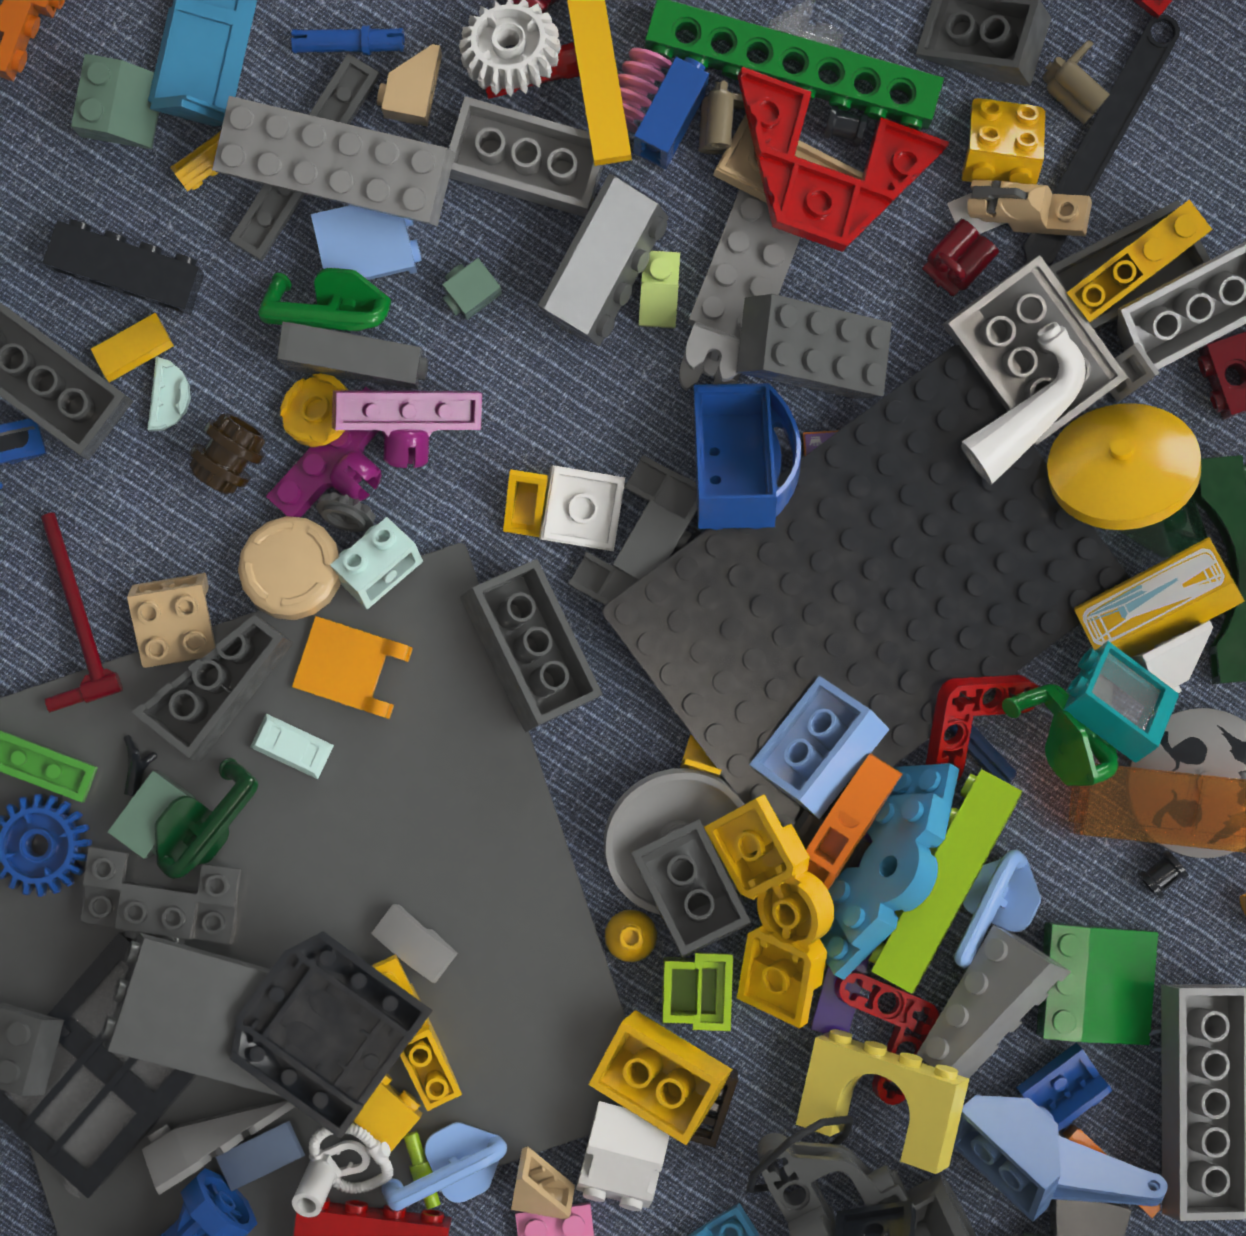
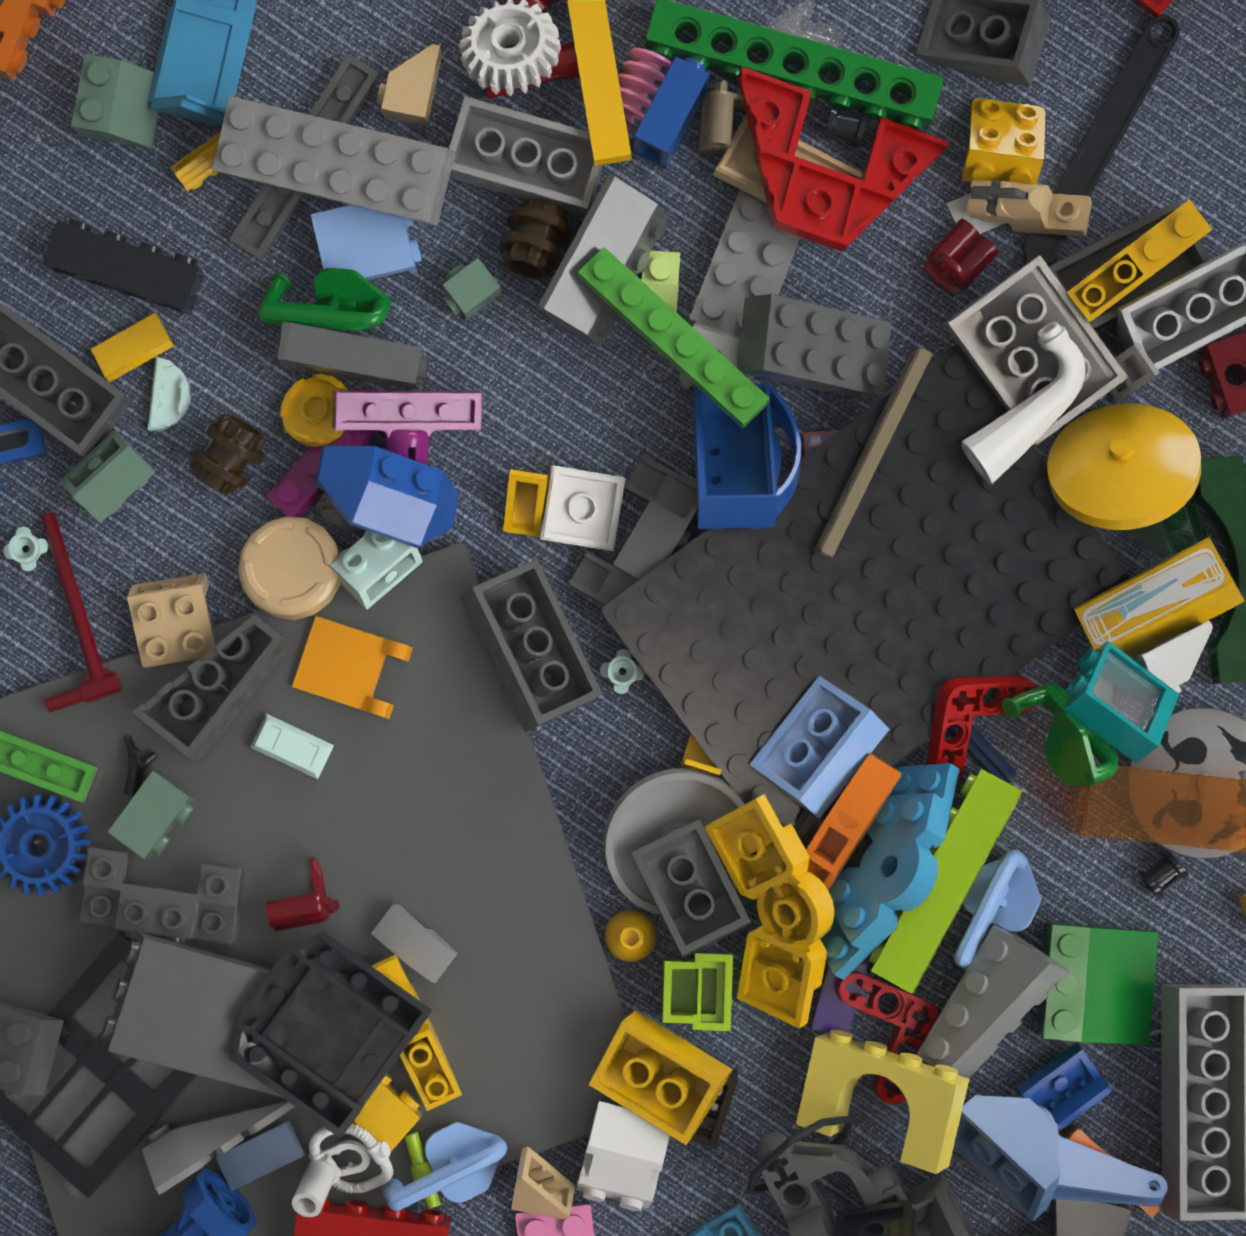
dark green piece [155,758,258,879] -> none
blue pin [291,25,405,56] -> none
dark tan piece [1042,40,1110,124] -> none
none -> light aqua plate [3,527,49,571]
none -> sand green brick [60,430,155,523]
none -> dark red piece [266,857,339,932]
none -> blue wedge [315,445,459,548]
none -> dark brown piece [498,199,572,280]
none -> bright green plate [578,247,770,429]
none -> light aqua plate [600,649,645,694]
none -> dark tan tile [814,347,933,559]

